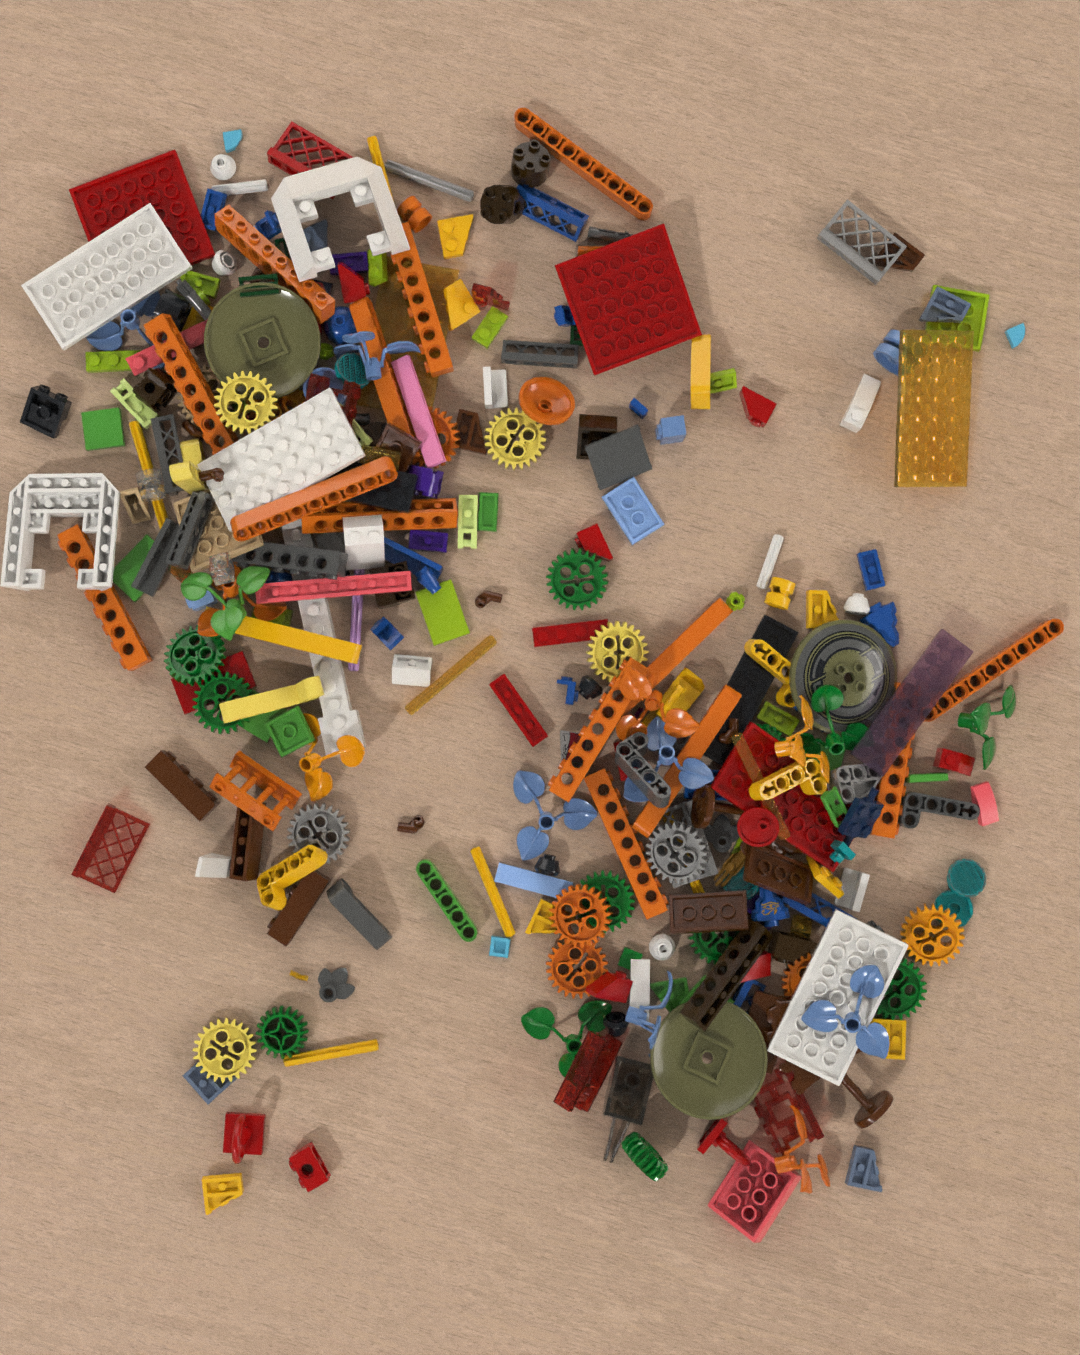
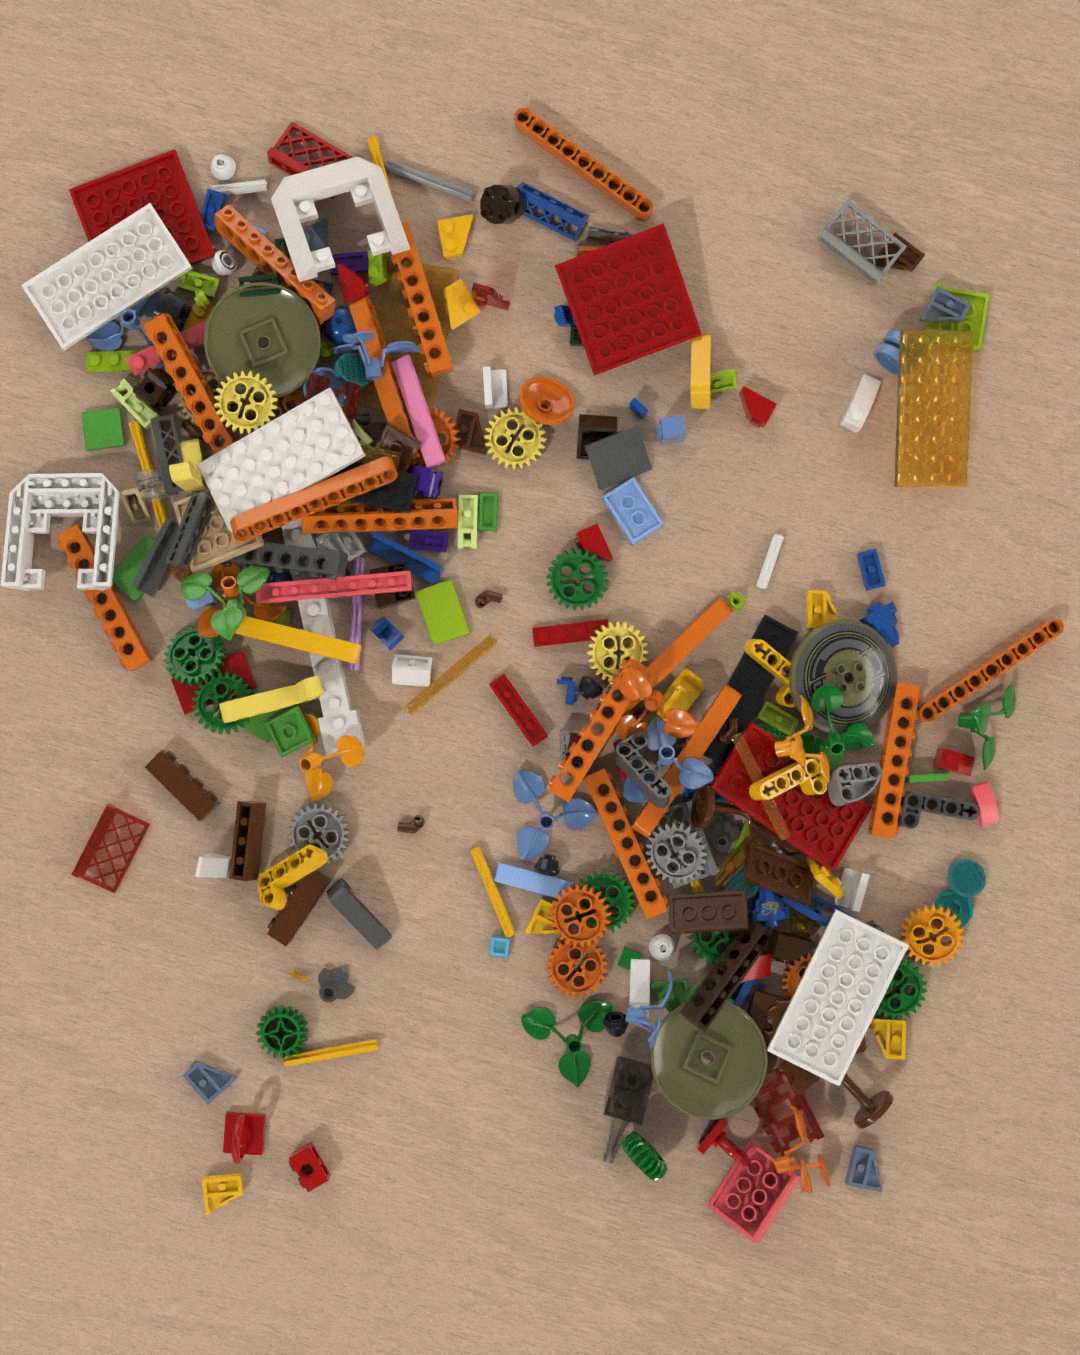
black plate [20,384,72,439] -> none
dark grey piece [176,279,212,321] -> none
light yellow gear [192,1018,257,1083] -> none
reddish brown arm [199,468,224,482] -> none
clear brick [209,552,235,586] -> none
orange fence [209,750,302,831] -> none
medium azure tile [223,129,243,153] -> none
blue bracket [255,210,282,240] -> none
white slope [342,515,385,570] -> none
orange wheel [397,196,432,233] -> none
blue cone [414,565,442,595] -> none
bright green beam [416,859,478,942] -> none
lime plate [472,306,508,349] -> none
dark grey fence [501,340,579,369] -> none
dark brown brick [510,140,551,188] -> none
clear red fence [553,1030,623,1112] -> none
red slope [585,970,633,1003] -> none
red piece [737,806,779,847] -> none
yellow wheel [764,577,796,610] -> none
medium blue plant [801,965,889,1059] -> none
bright green piece [820,786,848,828] -> none
teal tile [829,840,856,863] -> none
dark blue plate [838,787,884,847] -> none
white cone [843,593,870,615] -> none
plate [850,629,974,777] -> none
medium azure tile [1005,323,1025,349] -> none

